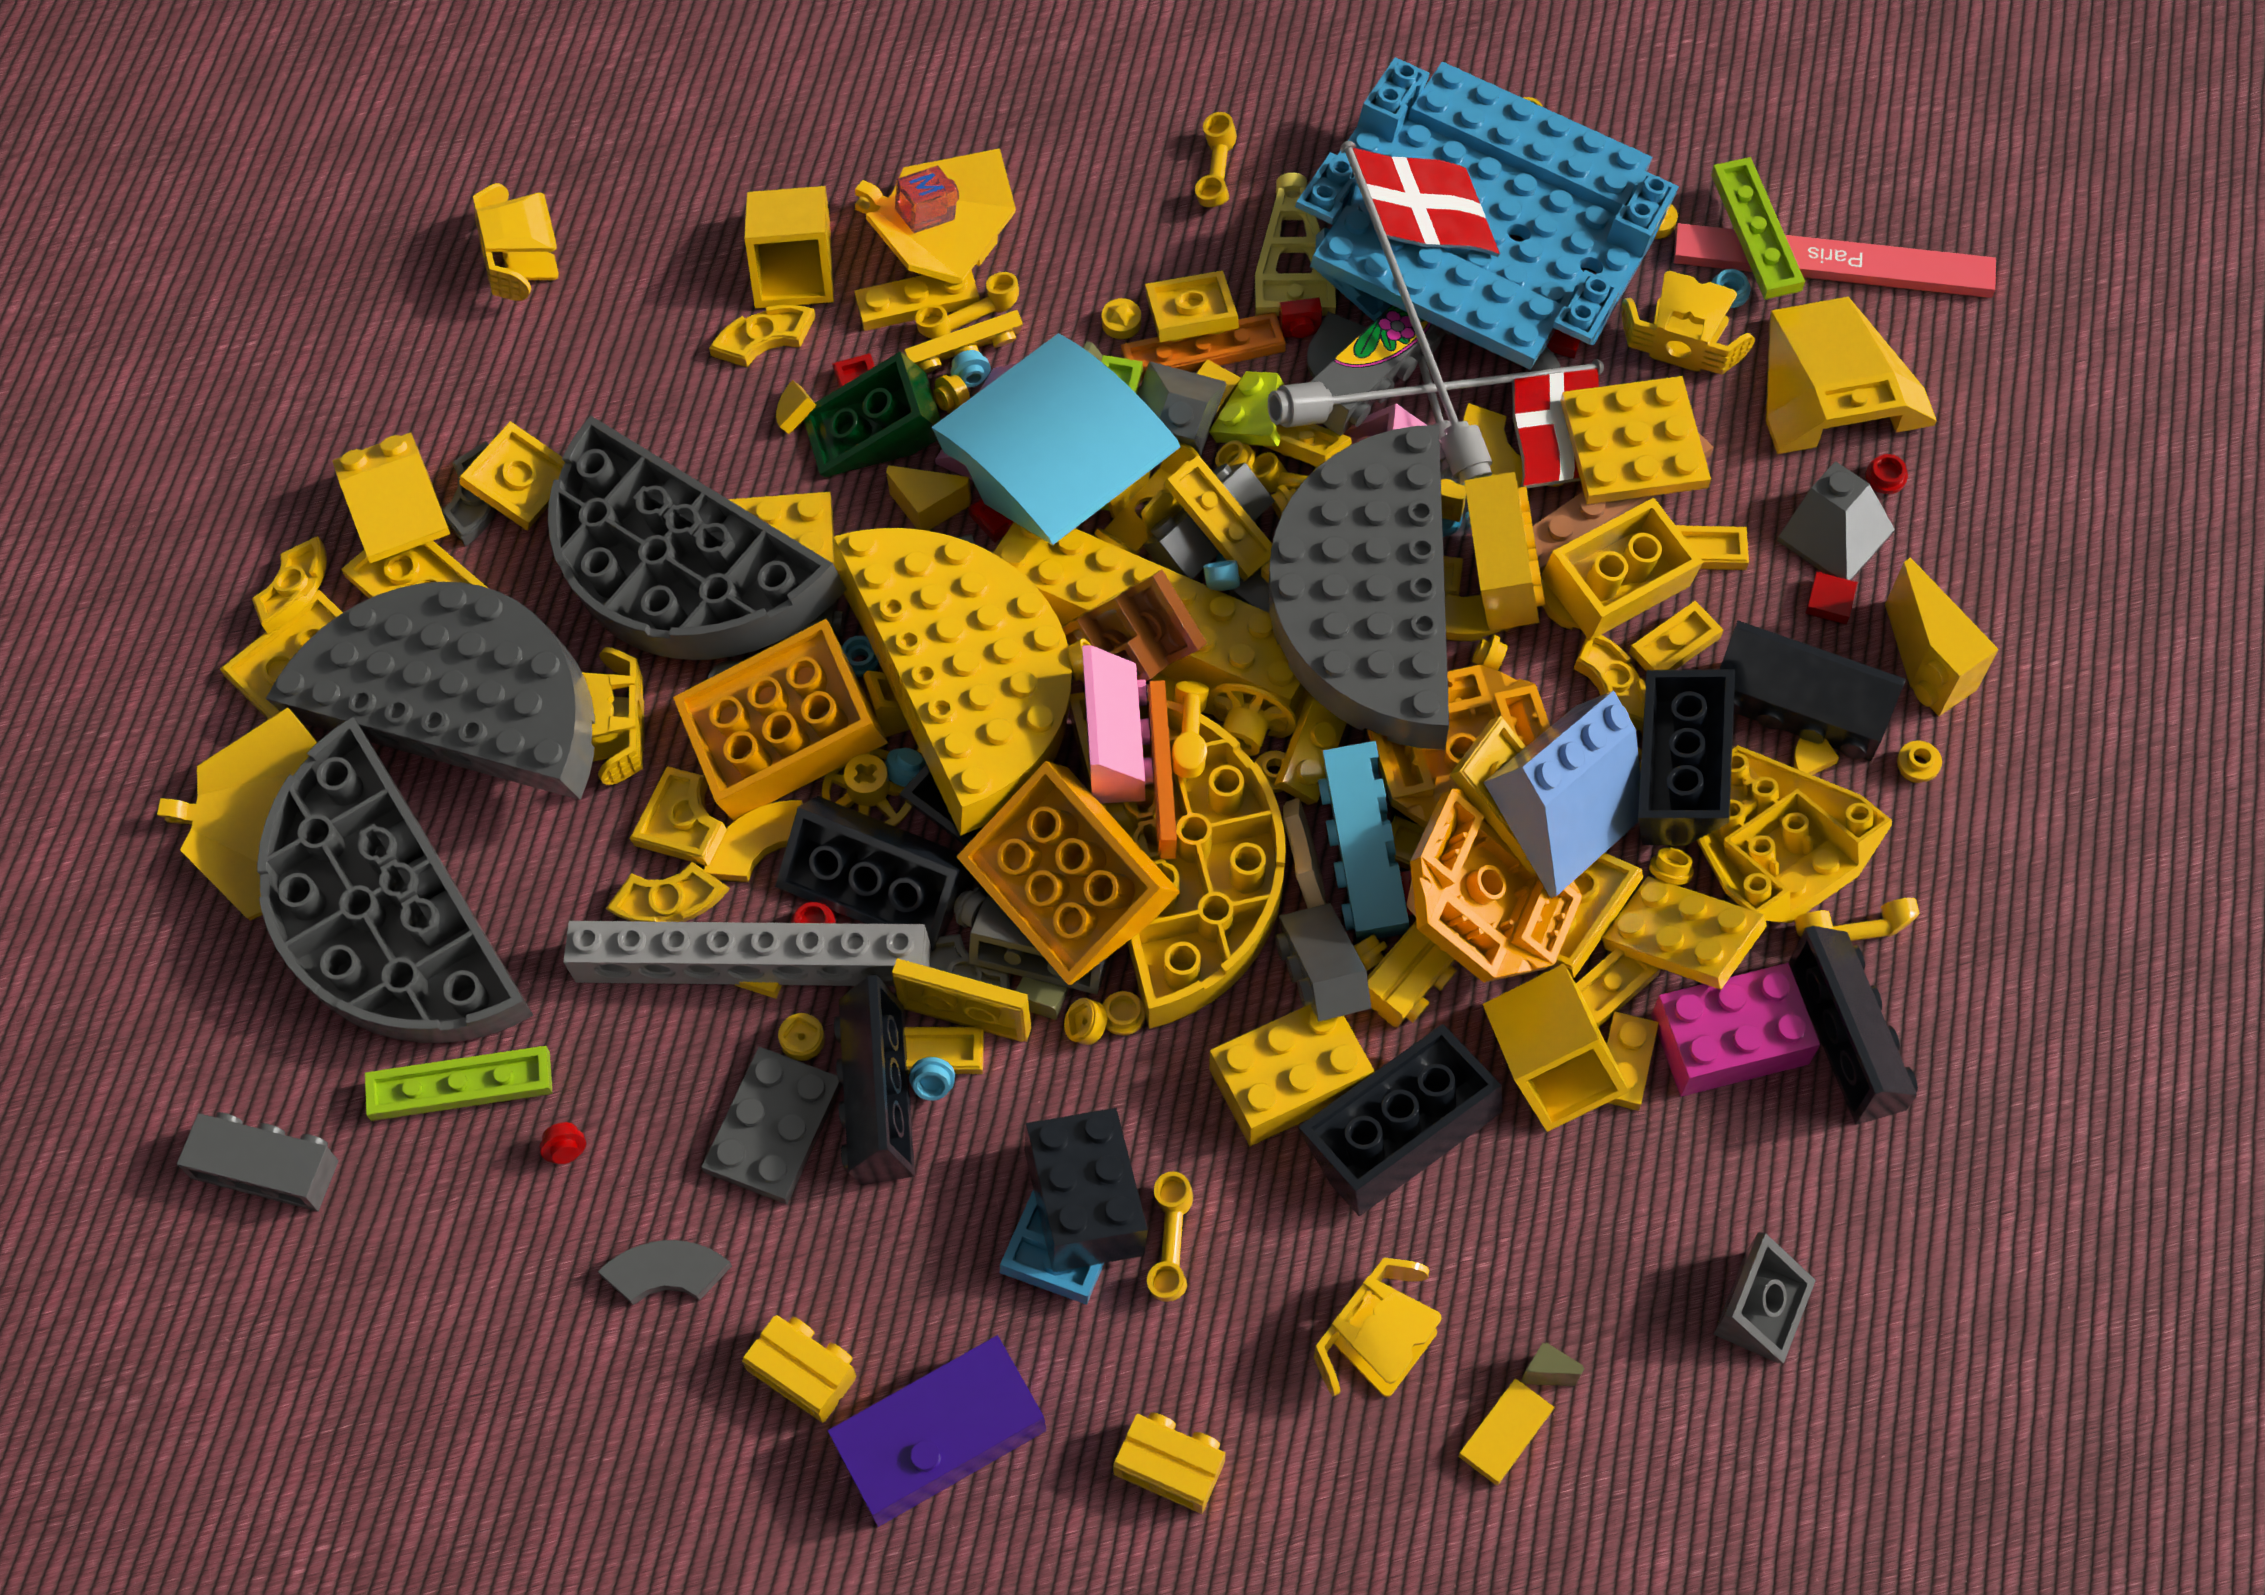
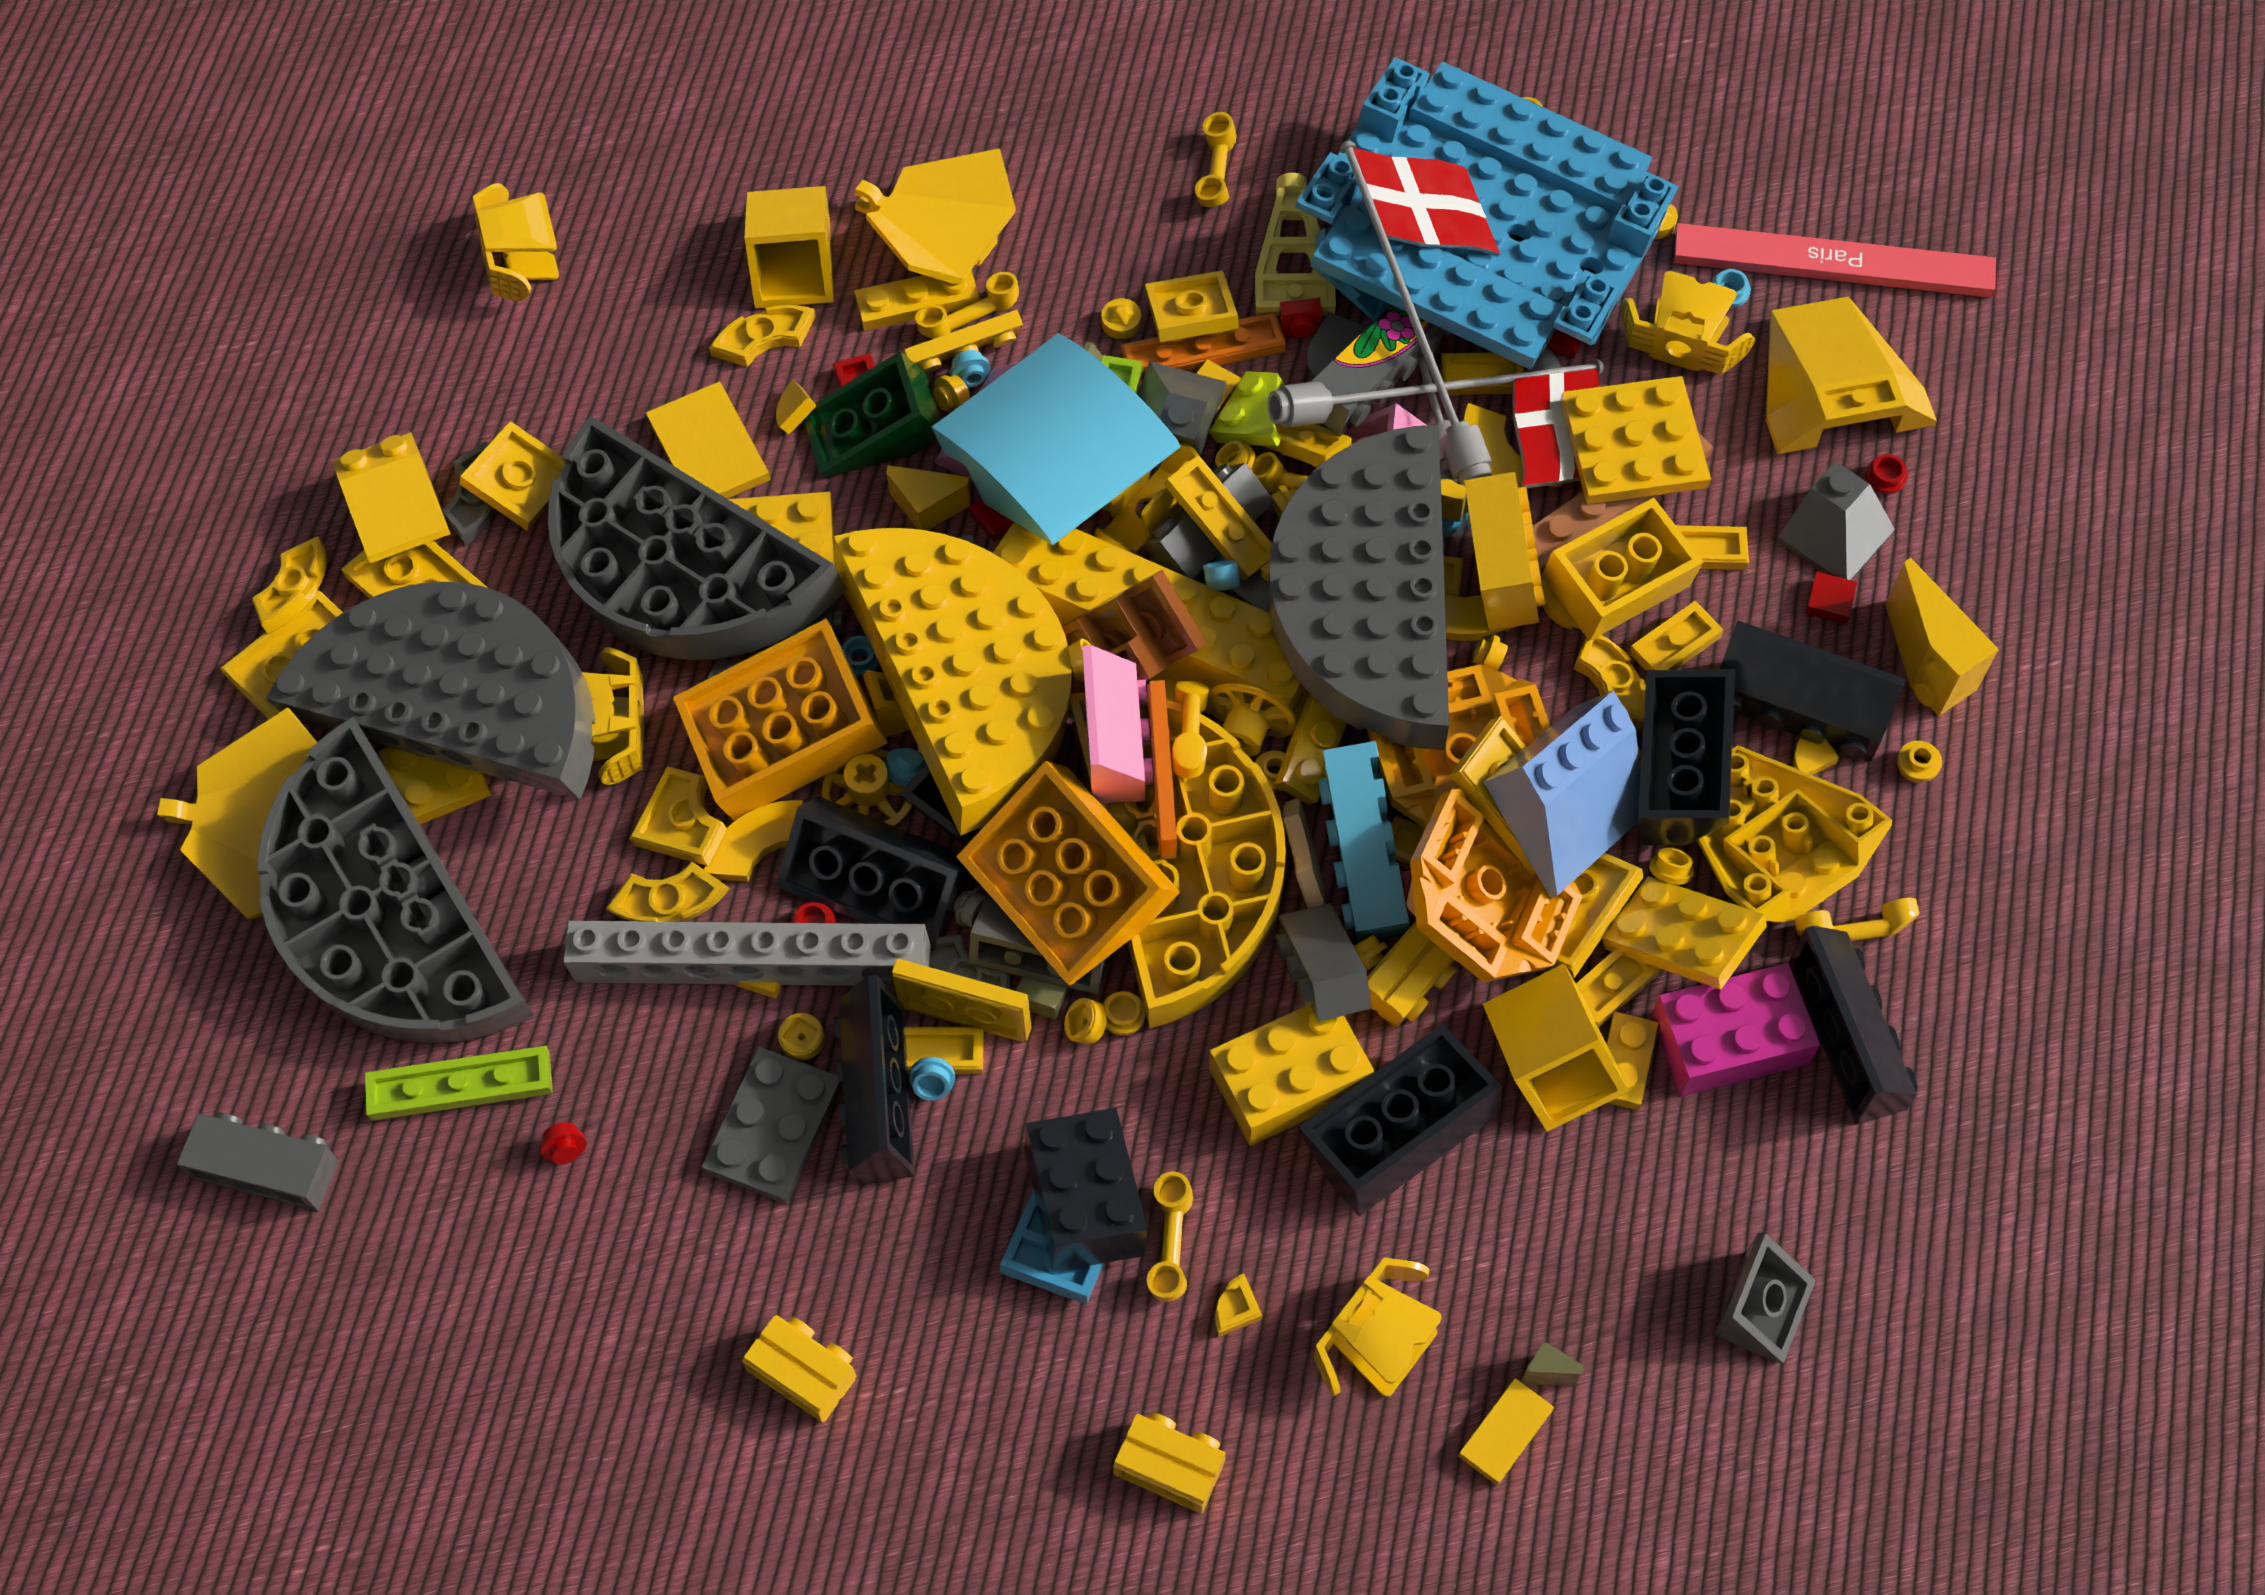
dark grey tile [598,1240,732,1306] -> none
dark purple brick [828,1335,1047,1527] -> none
brick [895,165,959,233] -> none
lime plate [1711,157,1805,300] -> none
none -> yellow plate [379,747,492,825]
none -> yellow tile [646,381,771,499]
none -> yellow tile [1215,1273,1262,1337]
none -> yellow tile [1441,353,1524,395]

